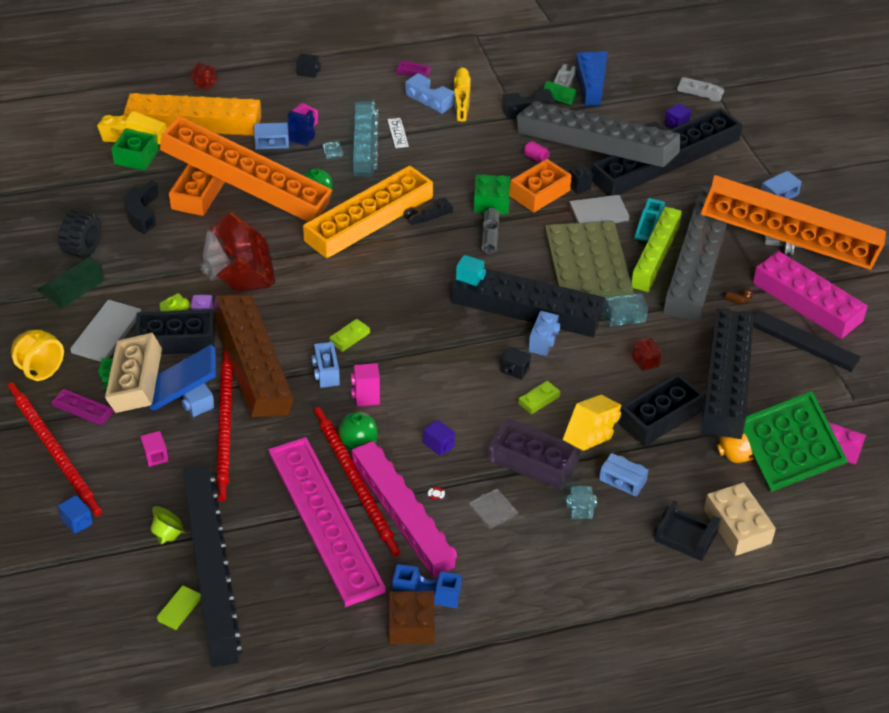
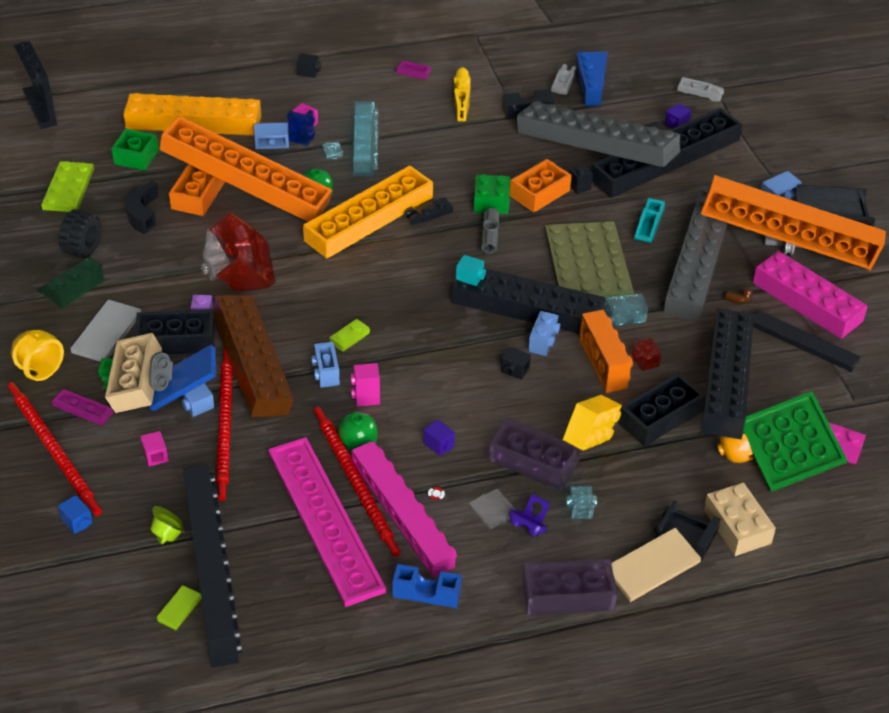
yellow brick [97,111,167,145] -> none
lime brick [159,293,191,311] -> none
clear red brick [189,62,218,90] -> none
white sticker [388,118,409,148] -> none
reddish brown brick [390,591,435,644] -> none
medium blue arch [406,73,455,114] -> none
lime plate [518,381,561,415] -> none
dark pink brick [524,141,550,163] -> none
green plate [543,81,577,106] -> none
light grey tile [569,195,630,223] -> none
medium blue brick [599,453,649,497] -> none
lime brick [632,207,682,292] -> none
none -> black panel [14,41,57,129]
none -> lime plate [41,161,94,212]
none -> dark grey bracket [149,352,173,391]
none -> dark purple bracket [508,495,550,537]
none -> clear purple brick [523,559,617,615]
none -> orange brick [579,310,633,393]
none -> tan tile [605,528,701,602]
none -> black panel [795,184,875,227]

